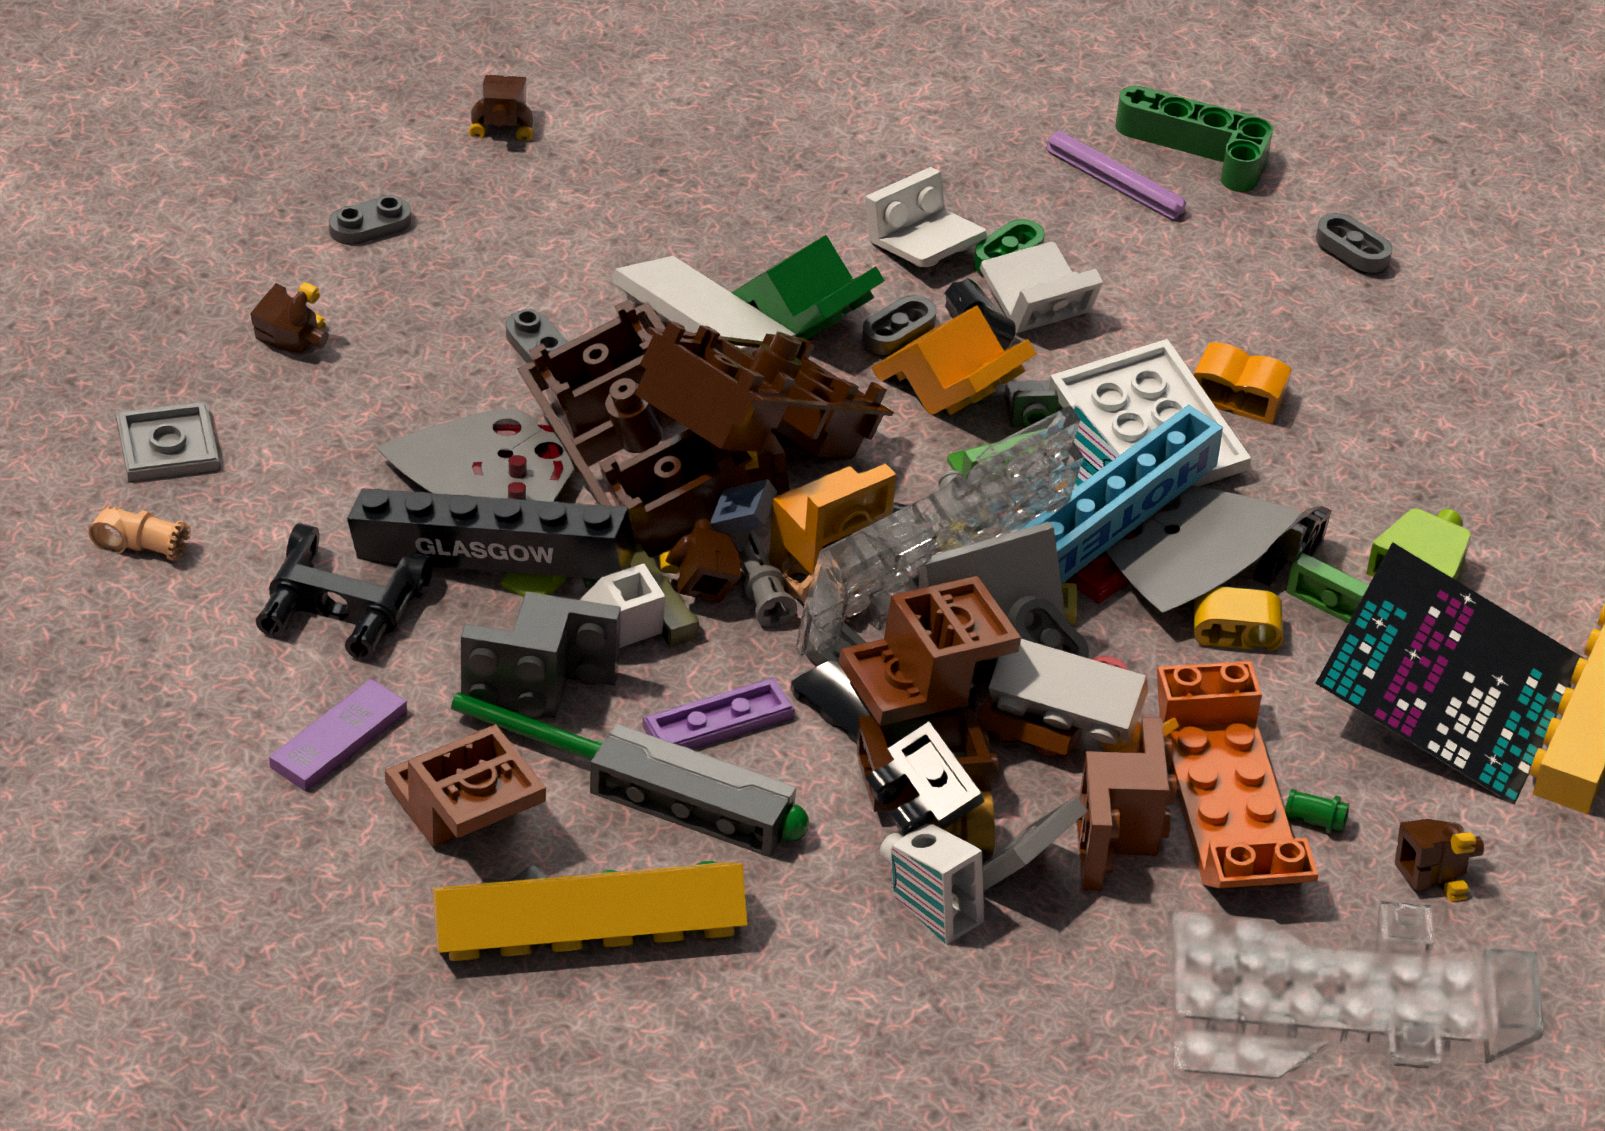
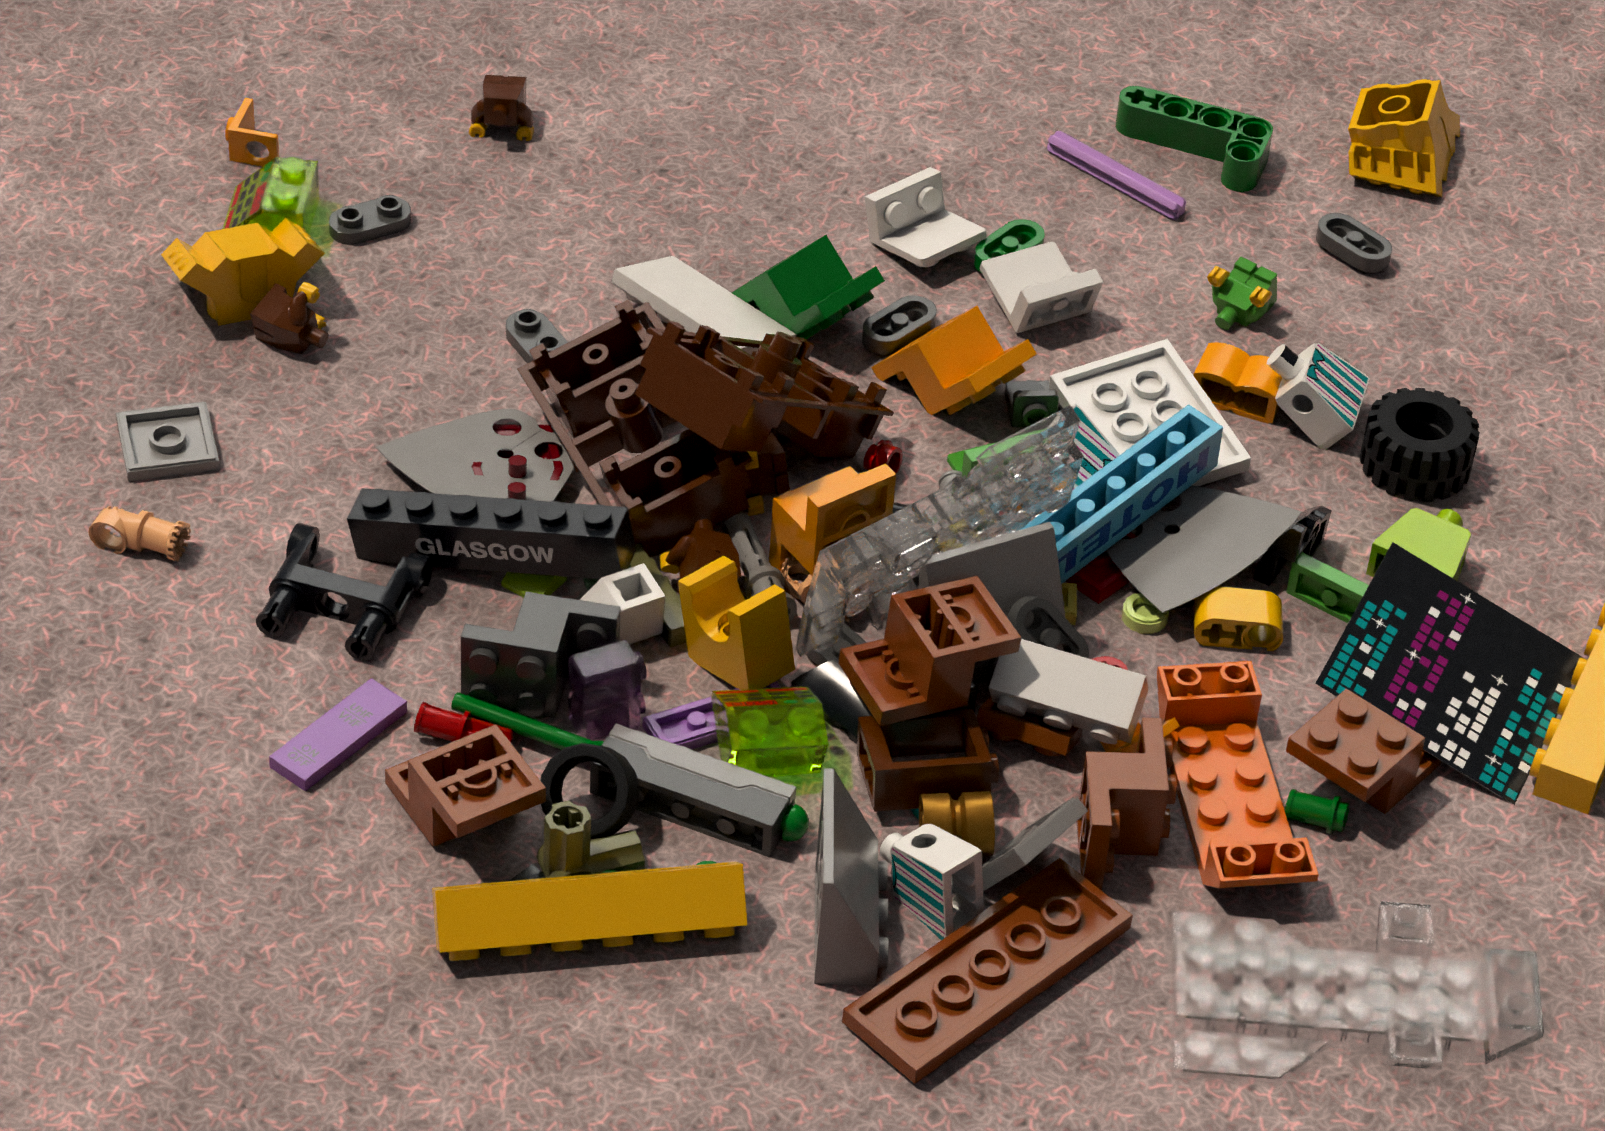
sand blue bracket [710,479,777,552] -> none
plate [866,722,985,836] -> none
black piece [944,278,1016,350] -> none
reddish brown piece [1394,819,1484,902] -> none
none -> yellow slope [161,218,325,326]
none -> clear neon green slope [222,157,319,234]
none -> light orange bracket [225,98,280,169]
none -> red axle [414,702,513,744]
none -> olive piece [536,800,645,878]
none -> black tyre [540,743,640,839]
none -> clear purple brick [568,639,647,741]
none -> yellow piece [678,556,795,694]
none -> clear neon green slope [711,687,829,777]
none -> light grey slope [814,768,889,986]
none -> dark orange plate [842,858,1133,1084]
none -> red plate [863,440,903,473]
none -> yellowish green tile [1122,593,1169,634]
none -> bright green piece [1207,256,1277,330]
none -> white torso [1267,343,1370,450]
none -> dark orange bracket [1286,688,1442,814]
none -> yellow slope [1348,79,1460,197]
none -> black tyre [1360,388,1480,502]

